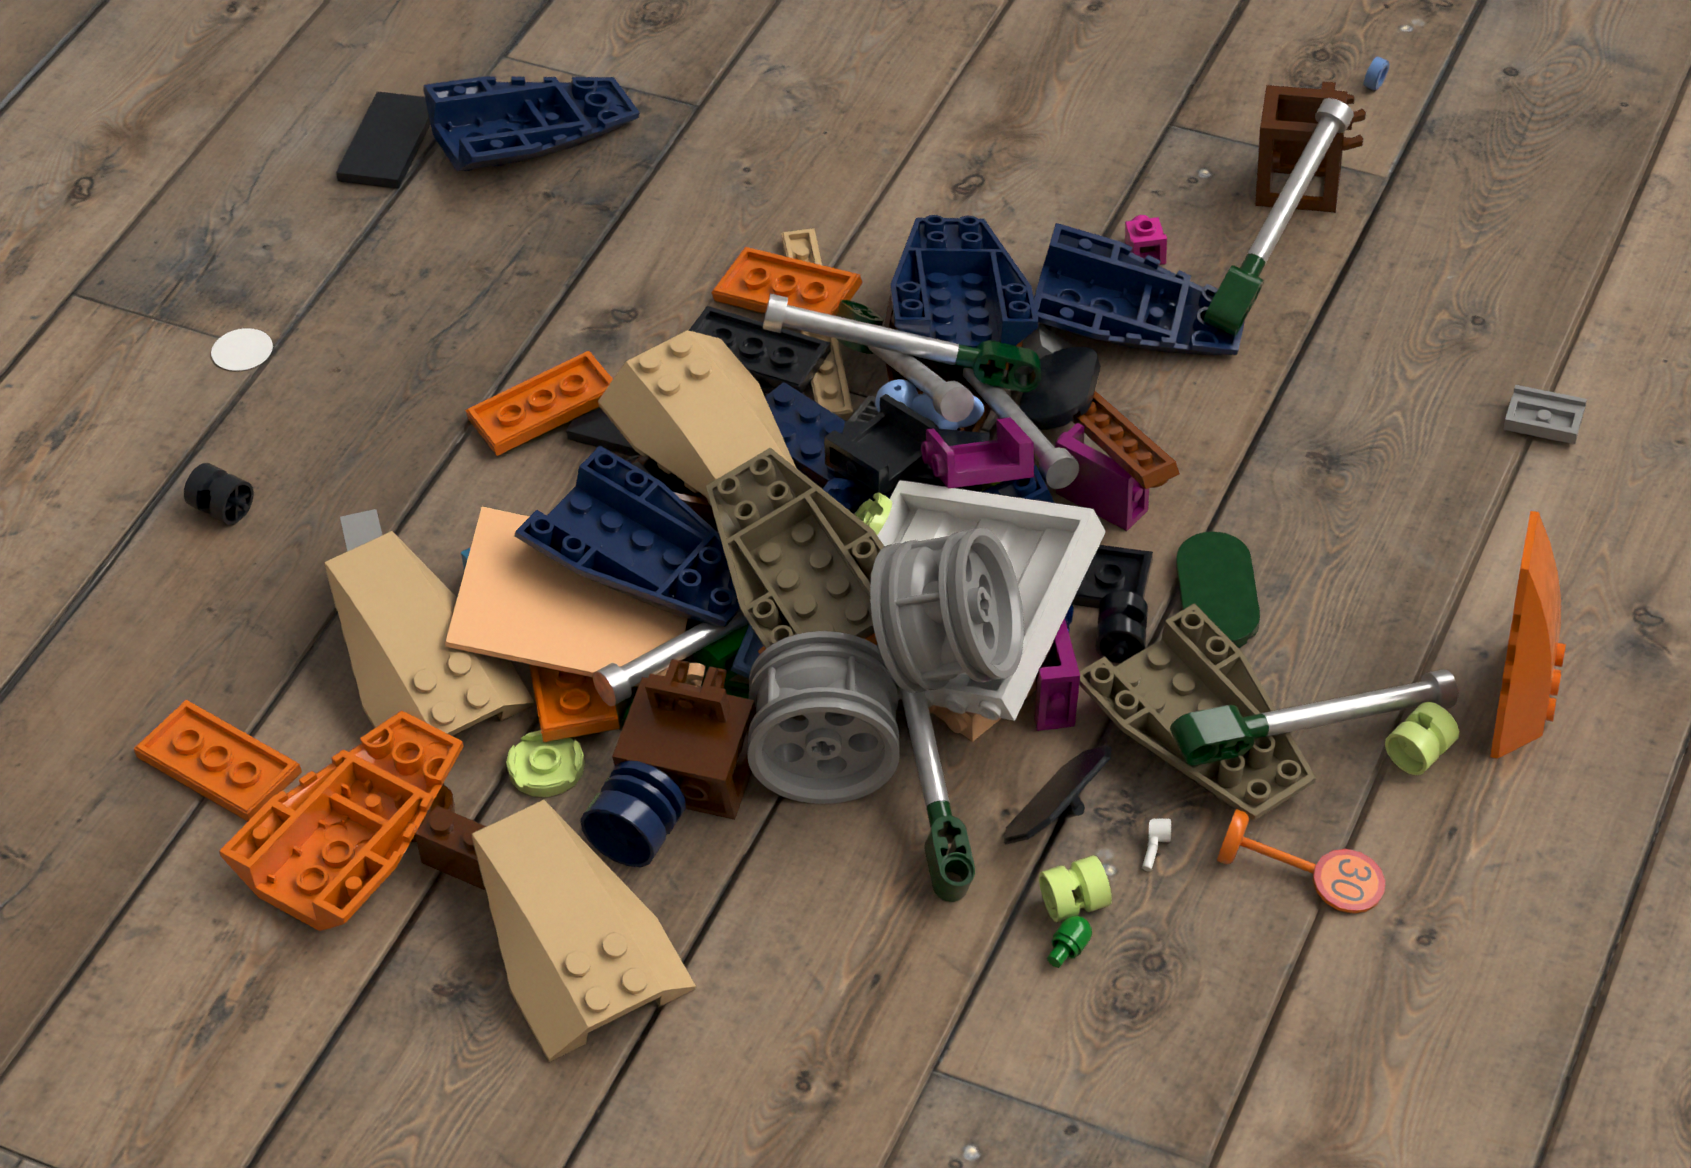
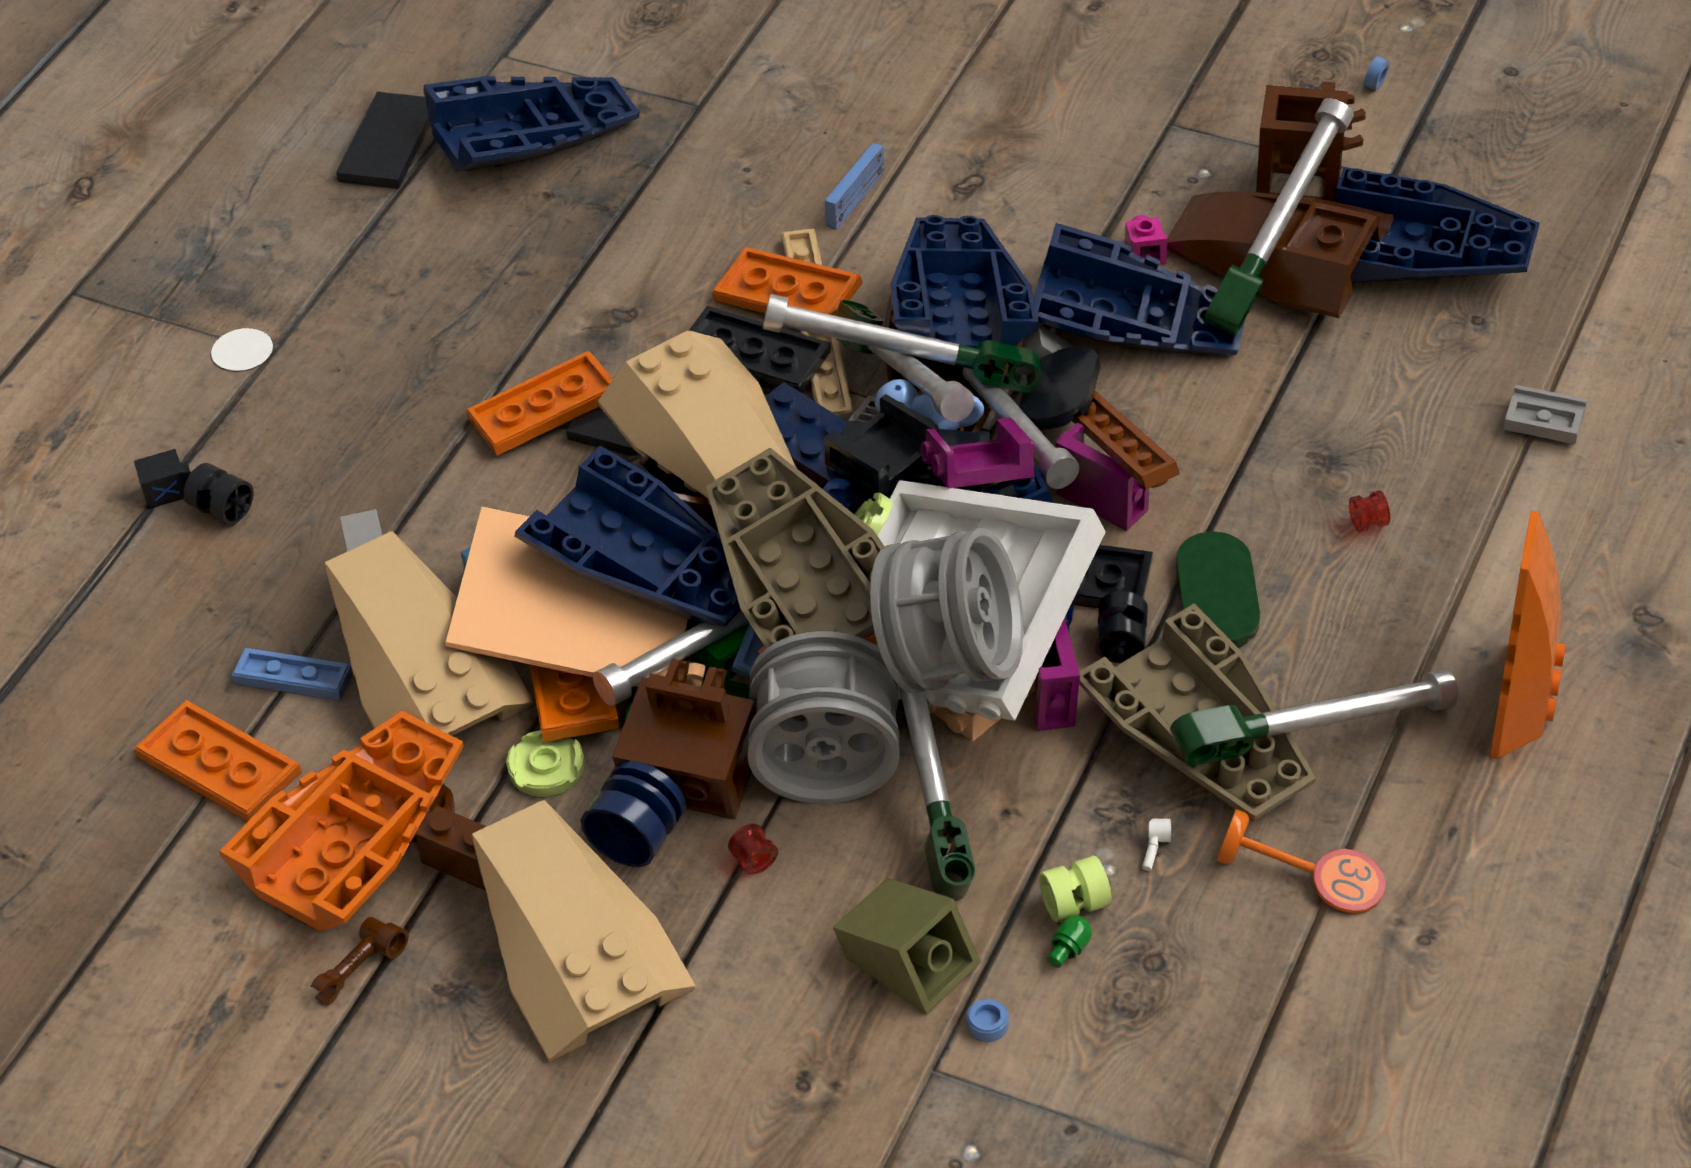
black shield [1004,745,1112,844] -> none
yellowish green wheel [1385,702,1459,775] -> none
none -> black brick [134,449,191,509]
none -> medium blue tile [232,648,353,701]
none -> reddish brown brick [311,917,409,1005]
none -> clear red wheel [728,823,778,875]
none -> medium blue tile [824,143,885,230]
none -> olive slope [833,878,981,1014]
none -> medium blue tile [967,999,1009,1042]
none -> reddish brown wedge [1167,191,1394,318]
none -> dark blue wedge [1335,167,1540,283]
none -> clear red wheel [1349,490,1391,532]

